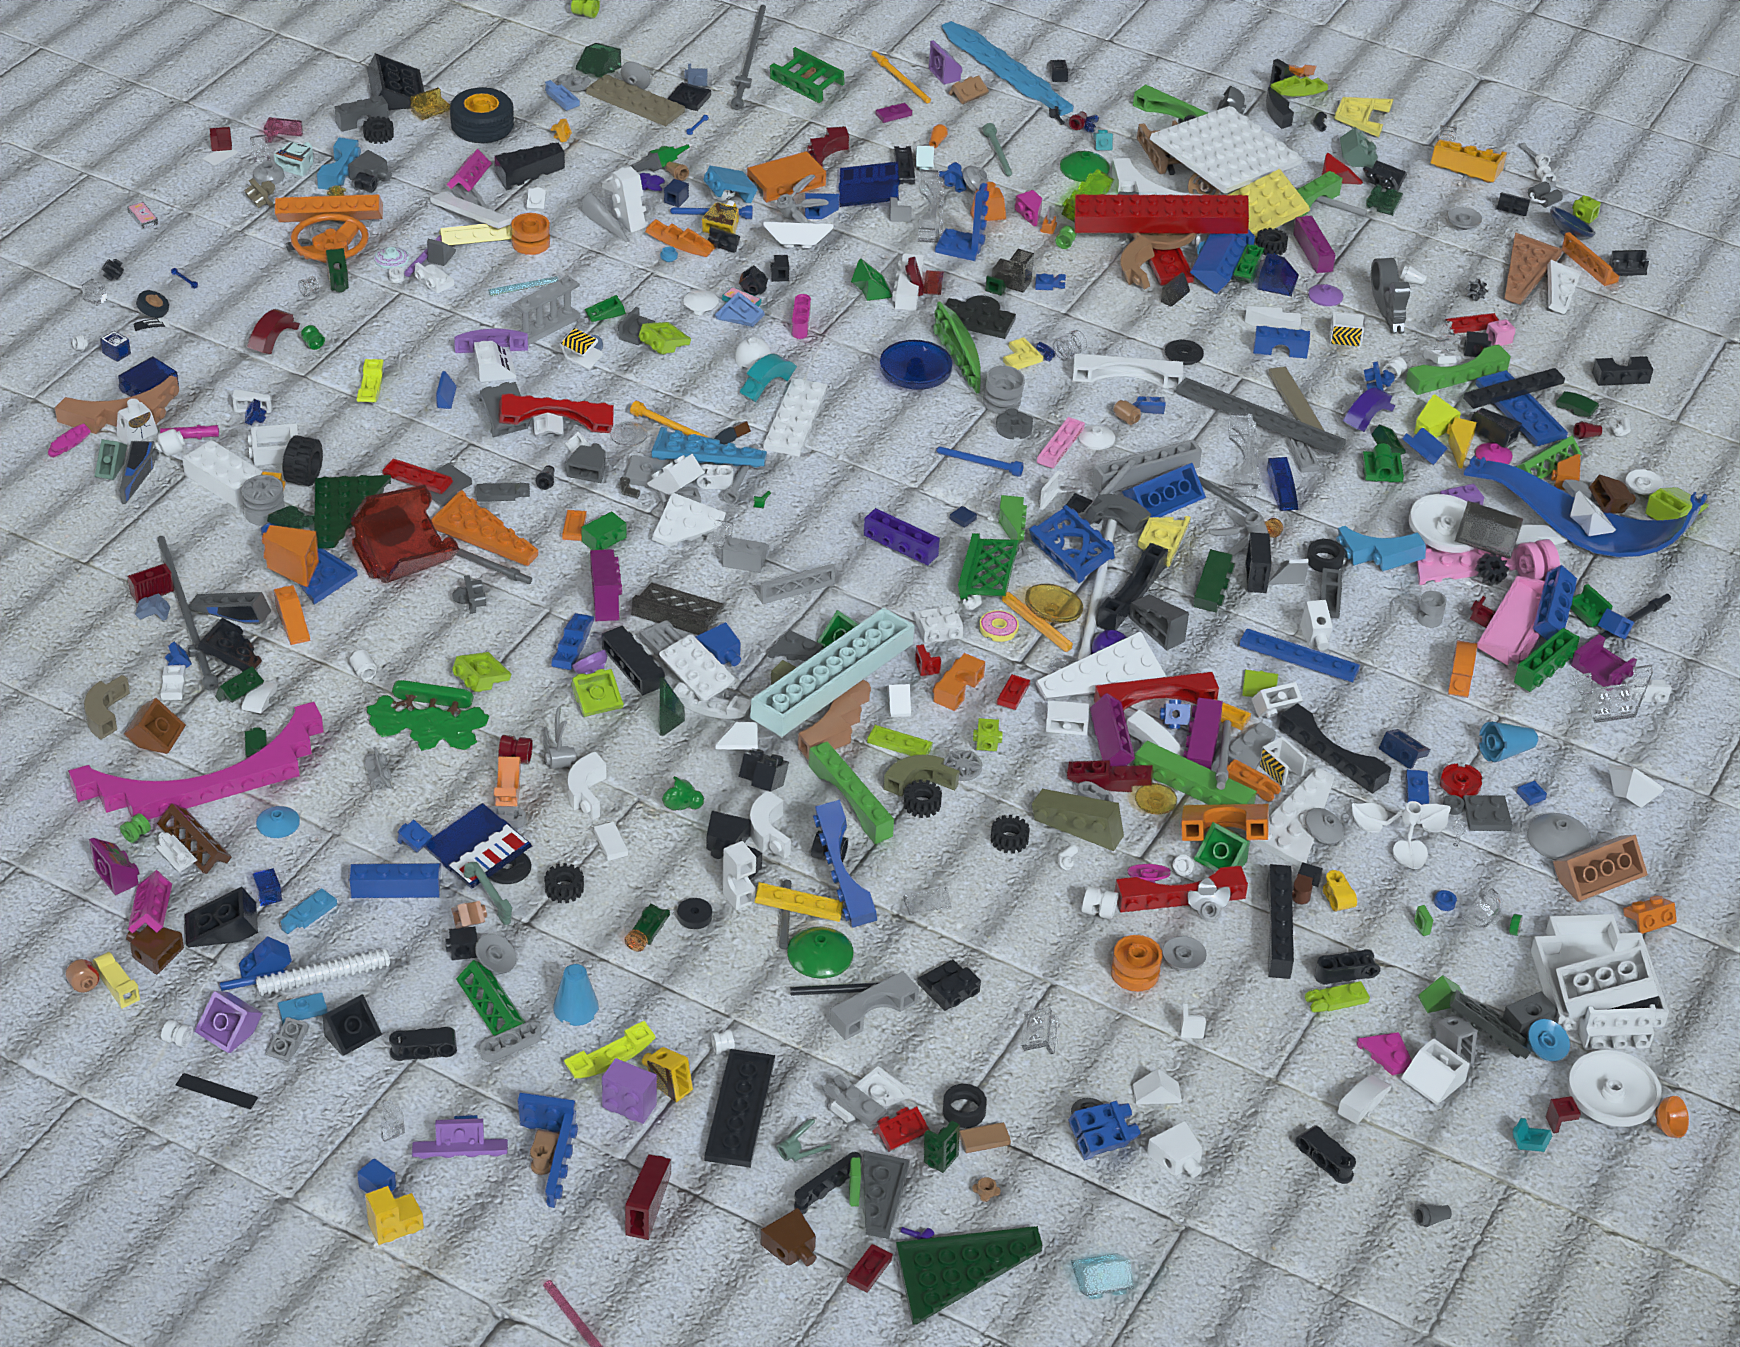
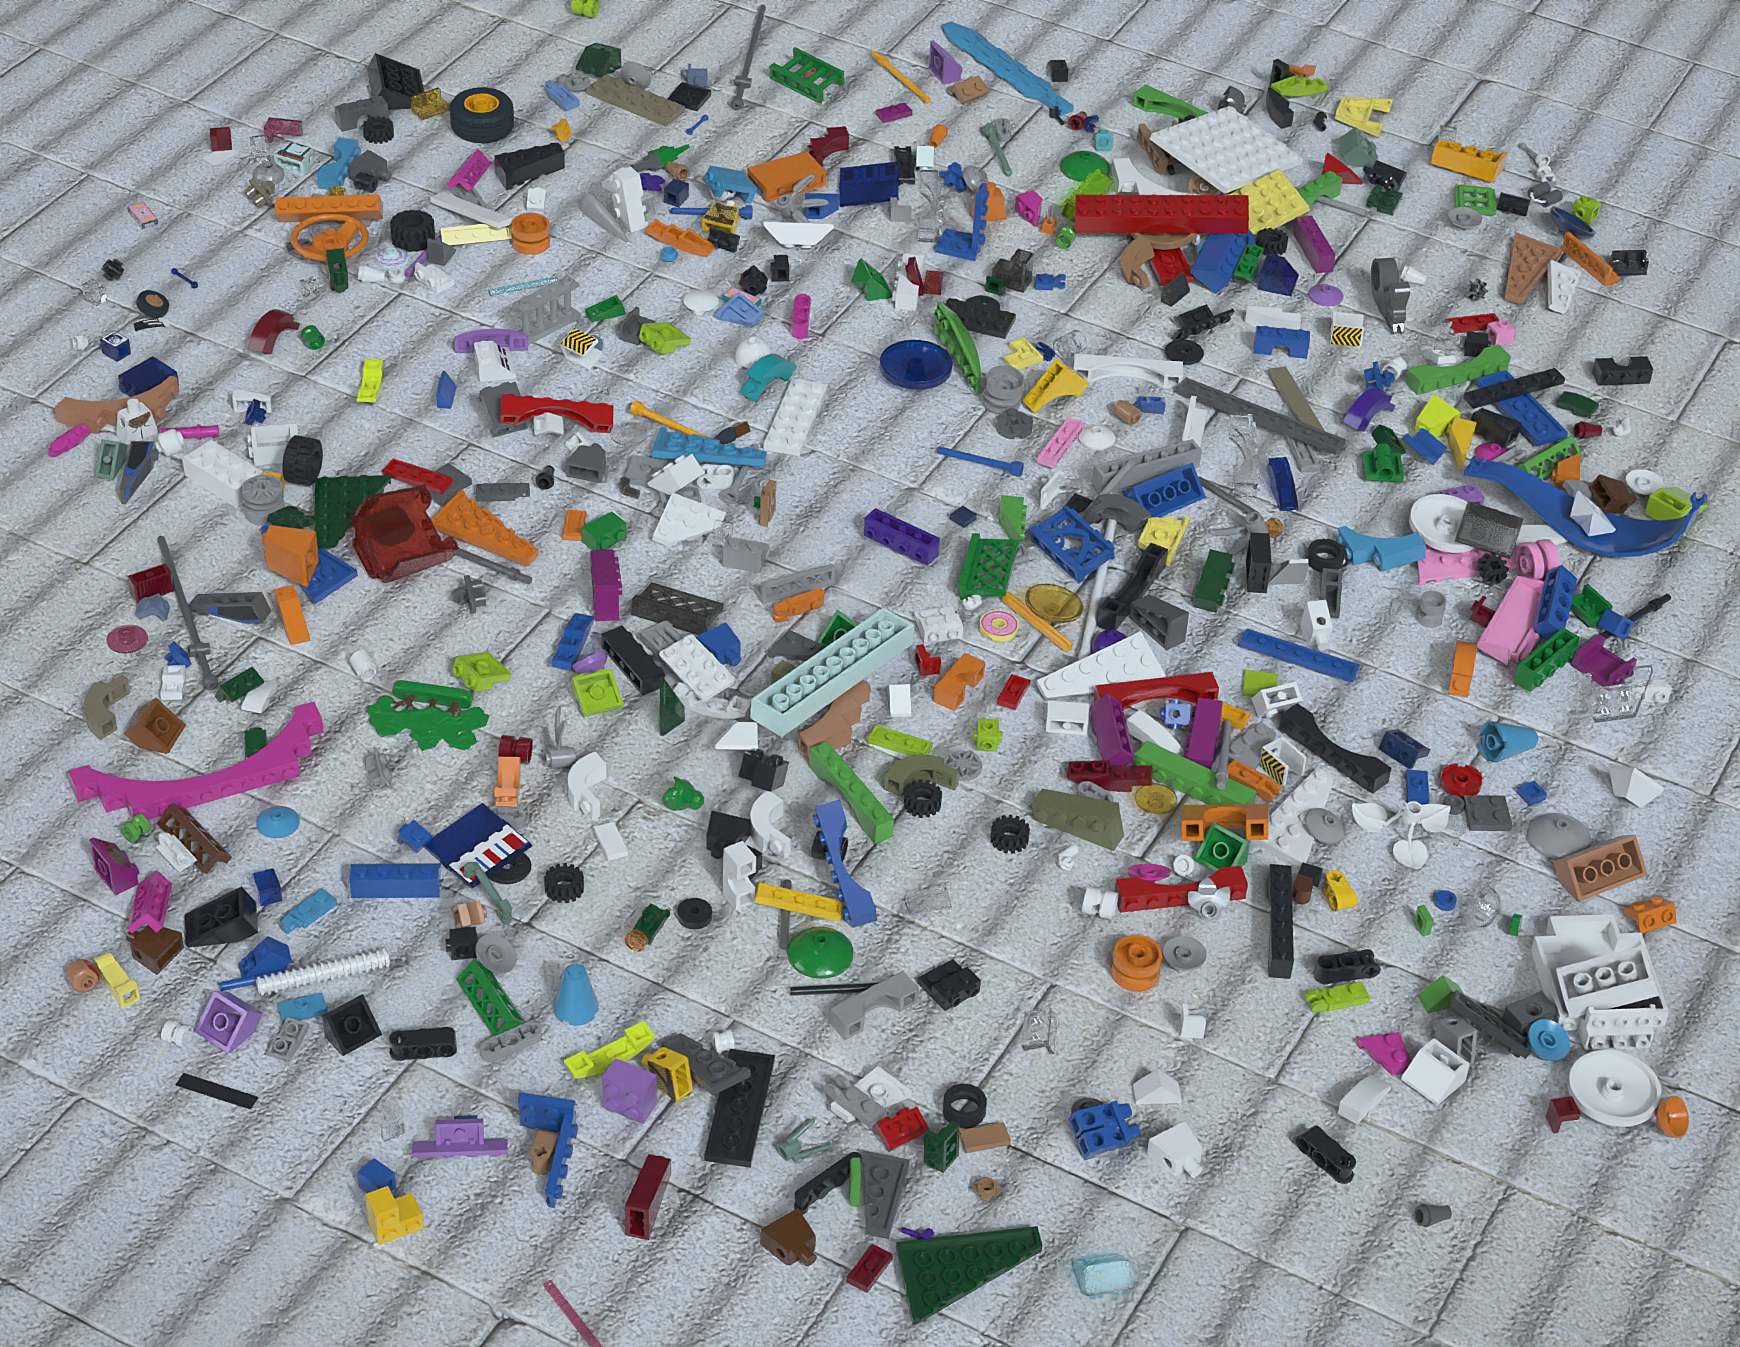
black plate [198,618,262,672] -> none
teal bracket [1513,1118,1553,1152] -> none
none -> clear pink dish [106,625,148,654]
none -> white cone [358,265,385,282]
none -> black tyre [390,209,435,252]
none -> dark grey wing [662,1033,751,1096]
none -> medium nougat plate [760,479,777,527]
none -> orange hinge [773,588,825,622]
none -> light grey beam [995,118,1011,142]
none -> yellow arch [1022,358,1090,413]
none -> black bracket [1172,304,1235,341]
none -> white fence [1182,396,1208,448]
none -> bright green piece [1454,185,1497,216]
none -> light grey hinge [1492,446,1527,466]

